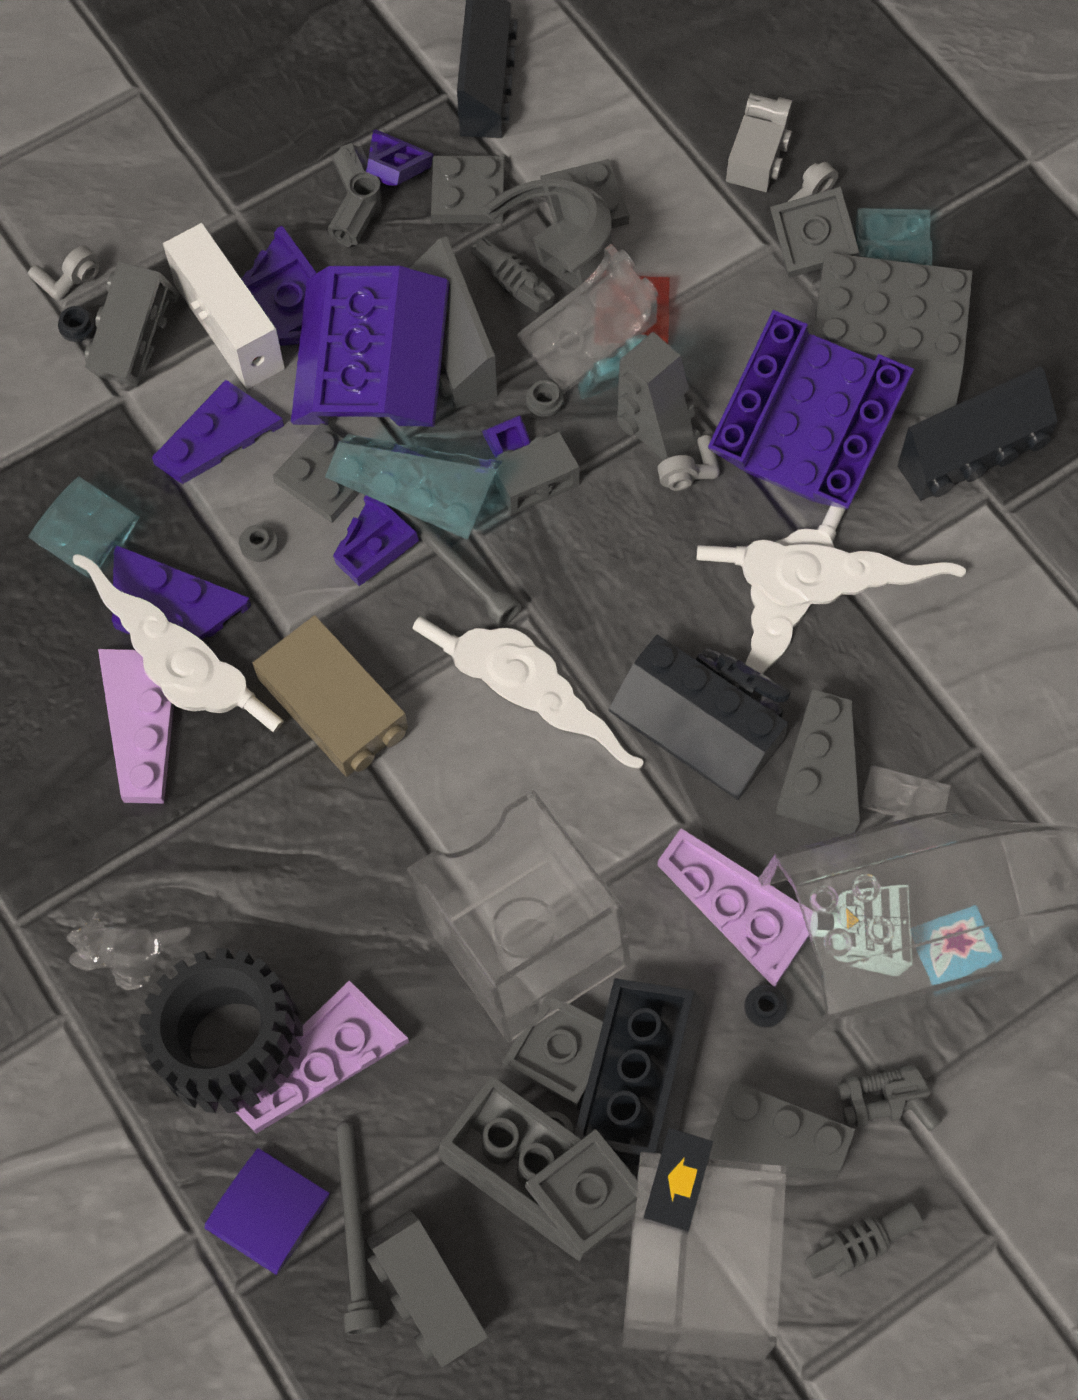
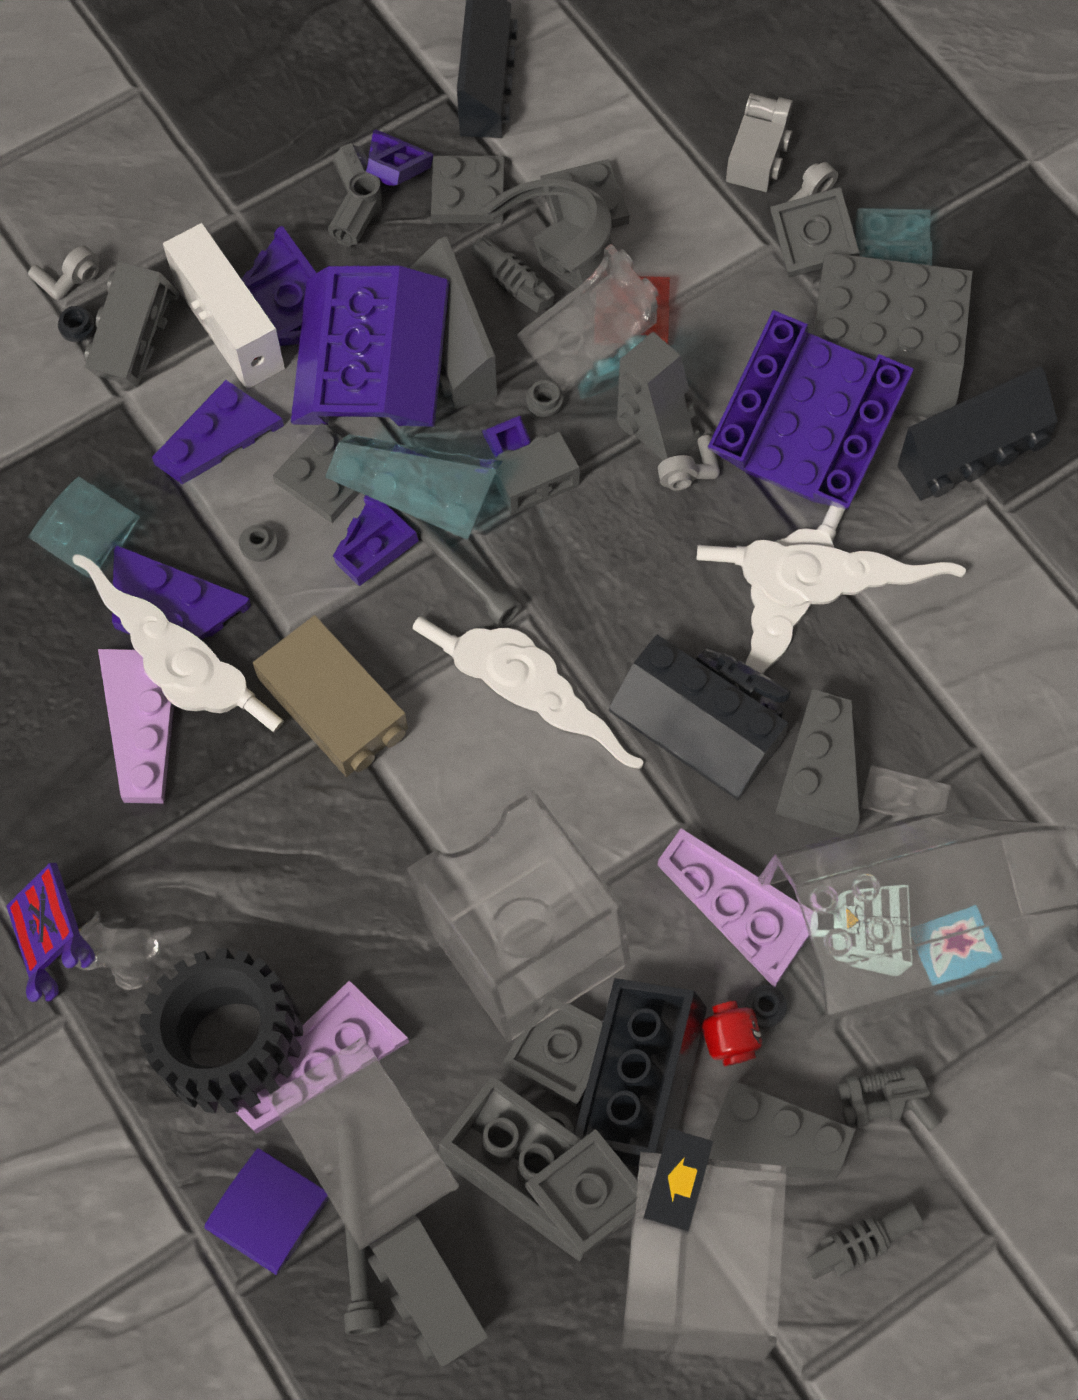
none -> dark purple flag [6,863,95,1002]
none -> clear container [268,1037,459,1250]
none -> red head [702,1000,763,1067]

